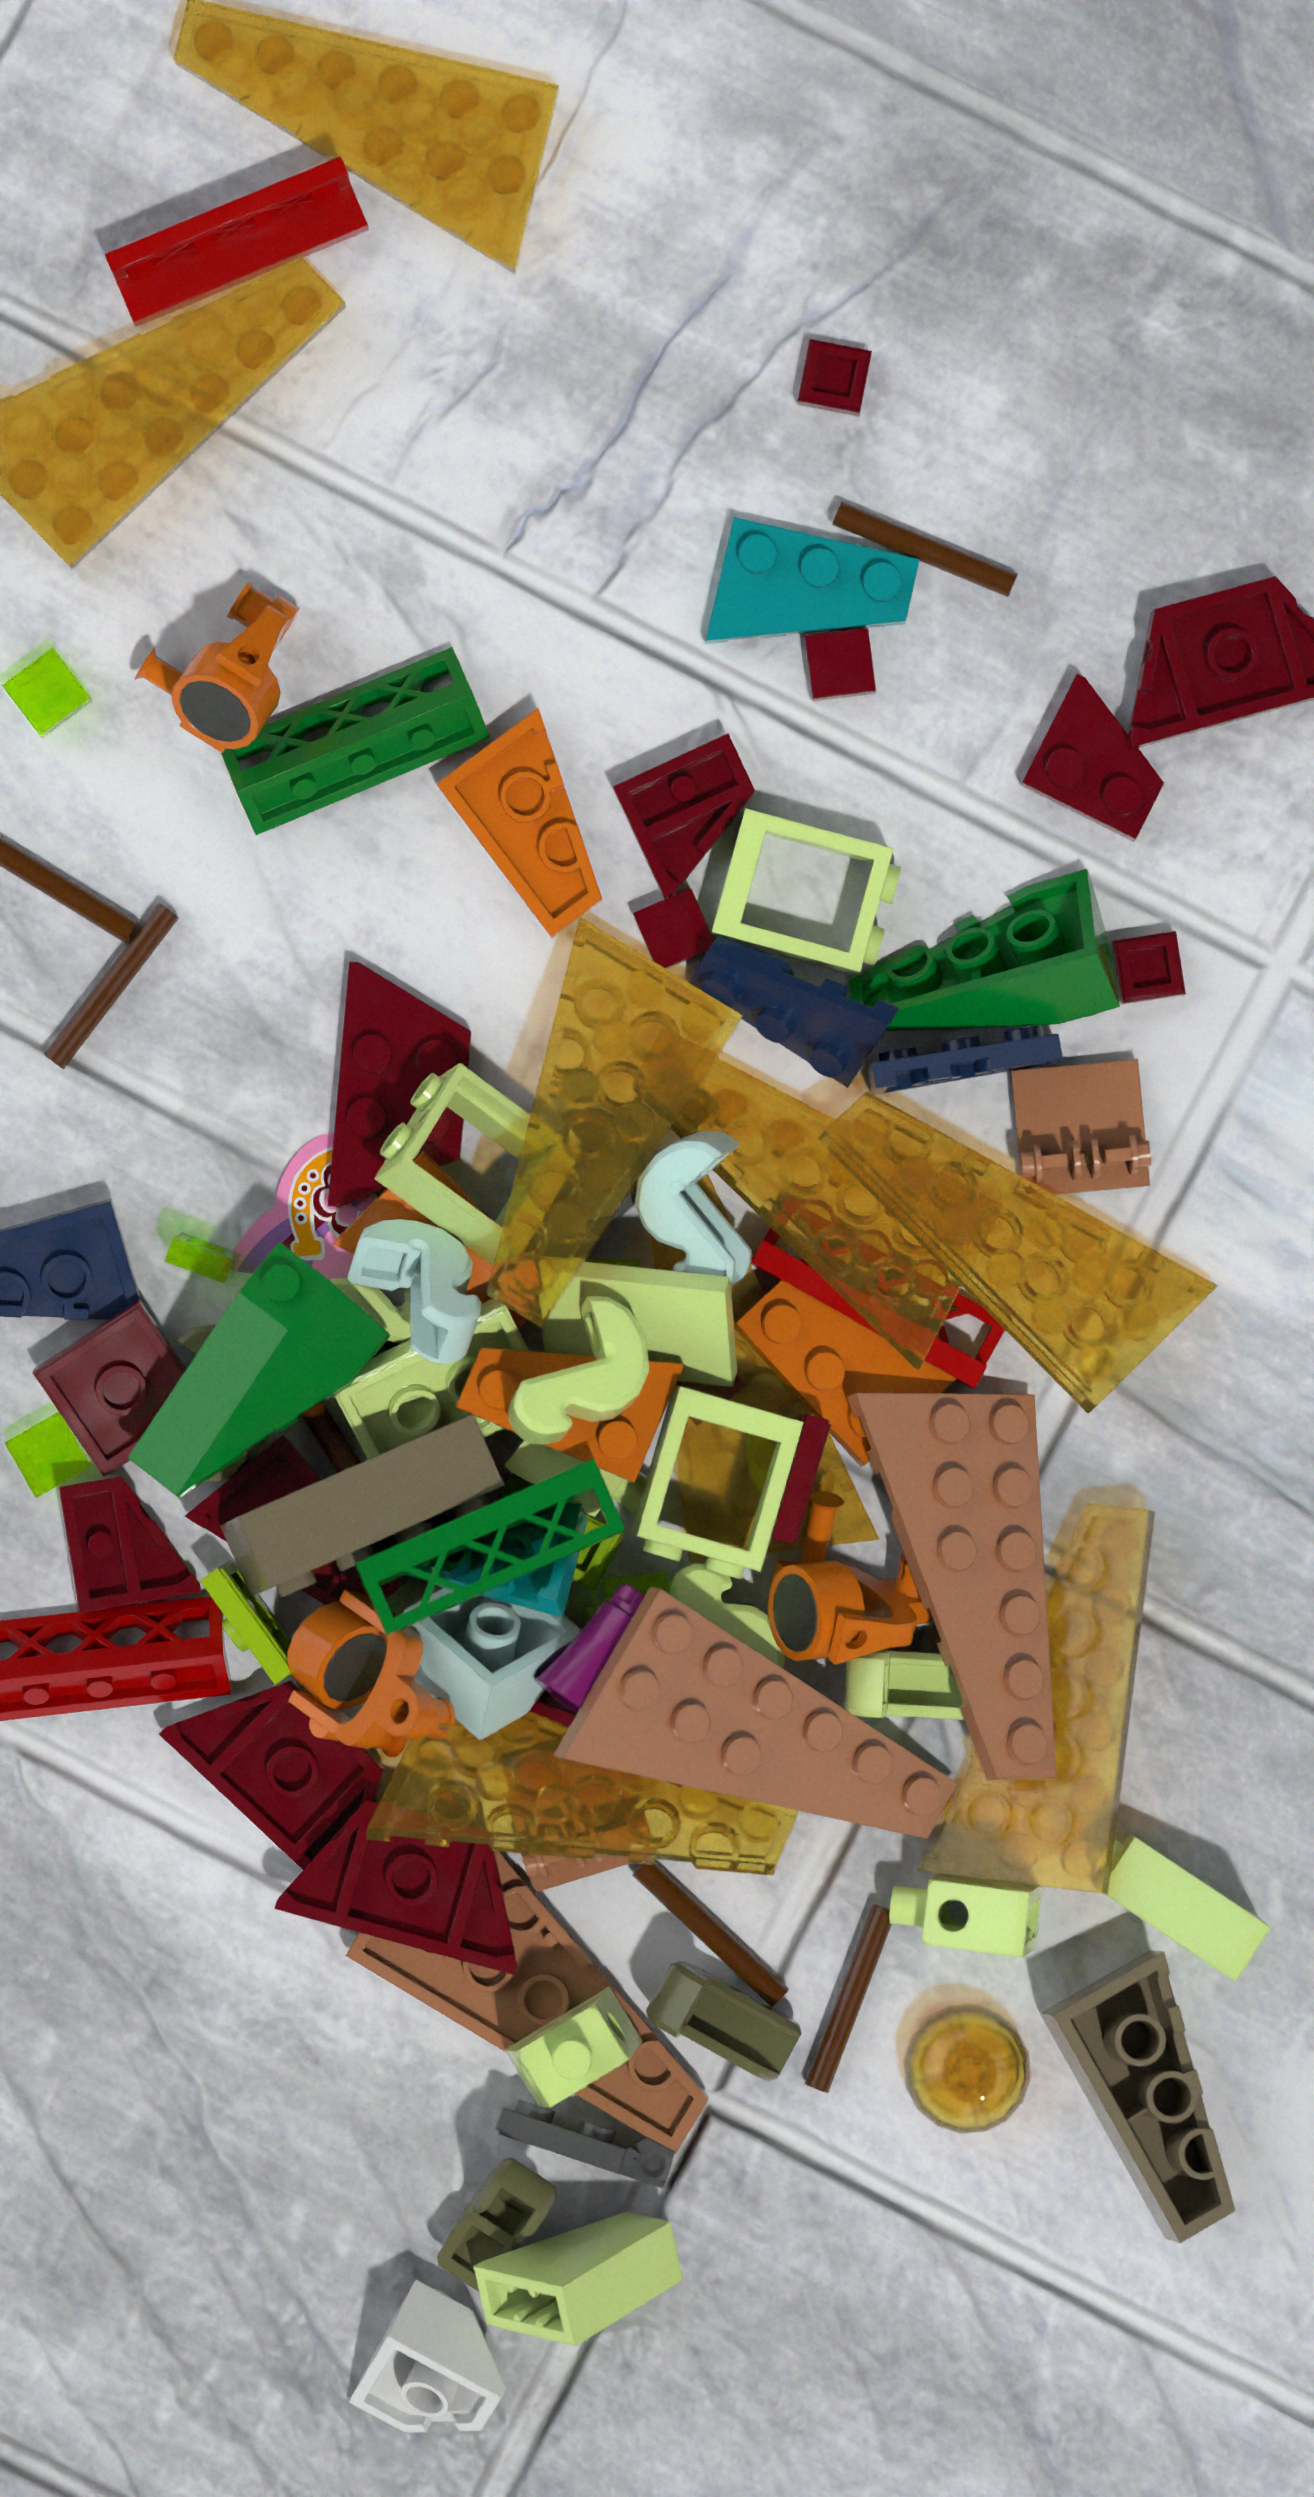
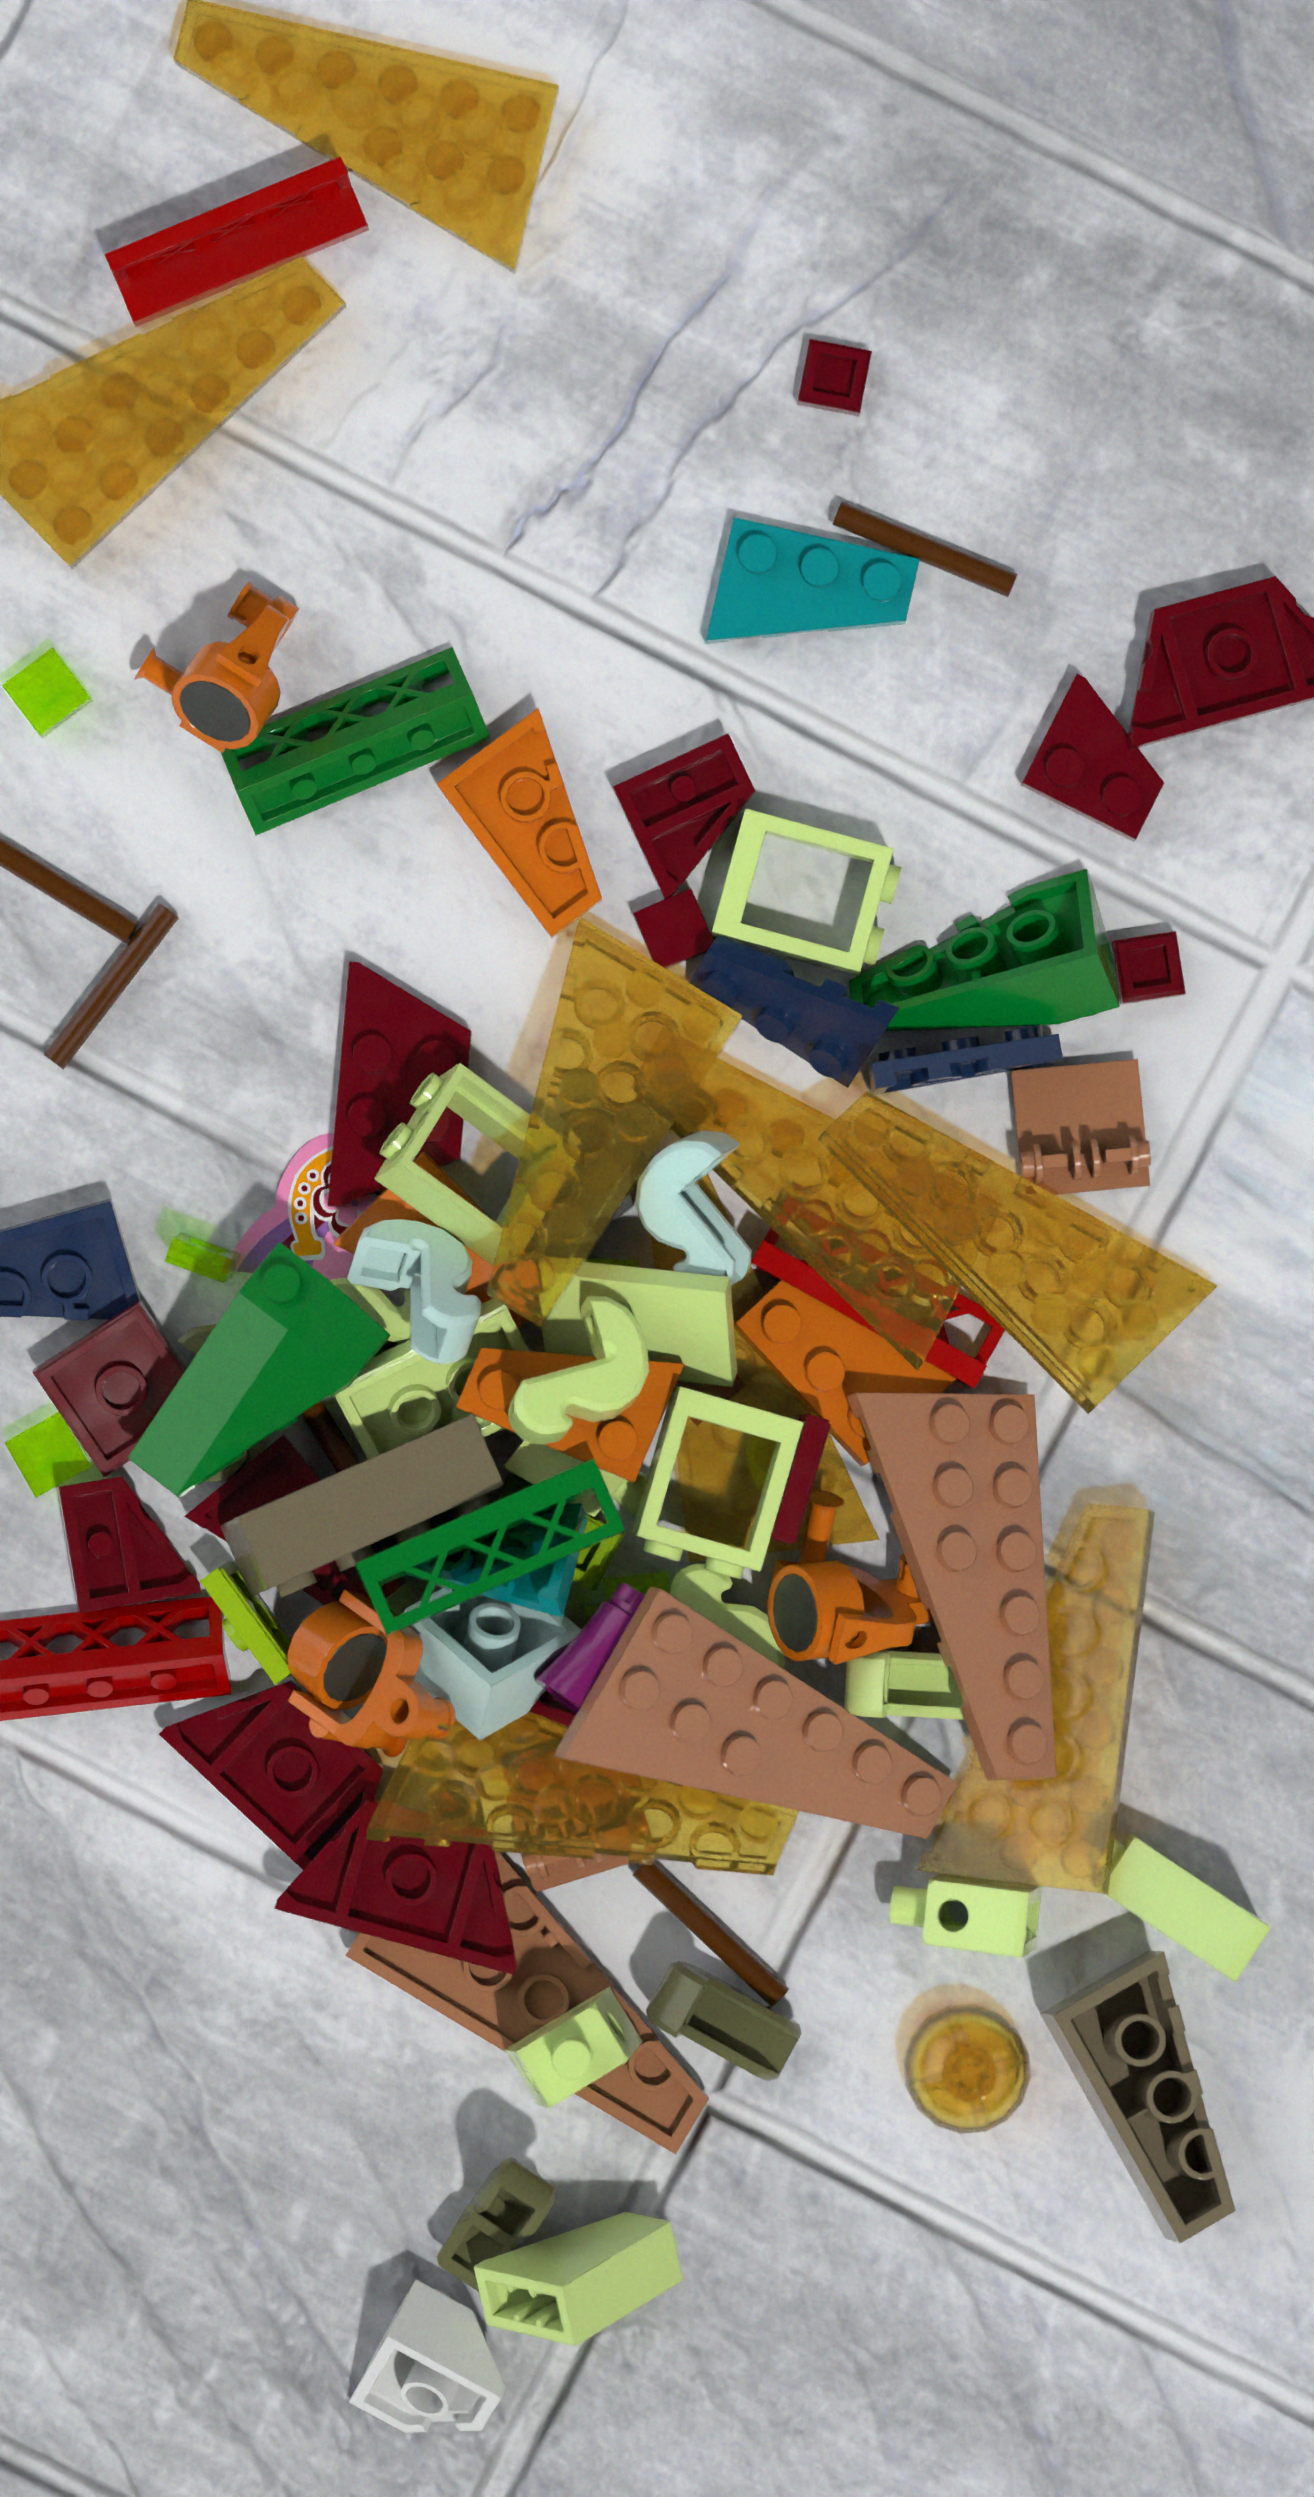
dark grey hinge [495,2099,675,2188] -> none
dark red tile [804,628,876,702] -> none
reddish brown bar [805,1904,892,2093] -> none

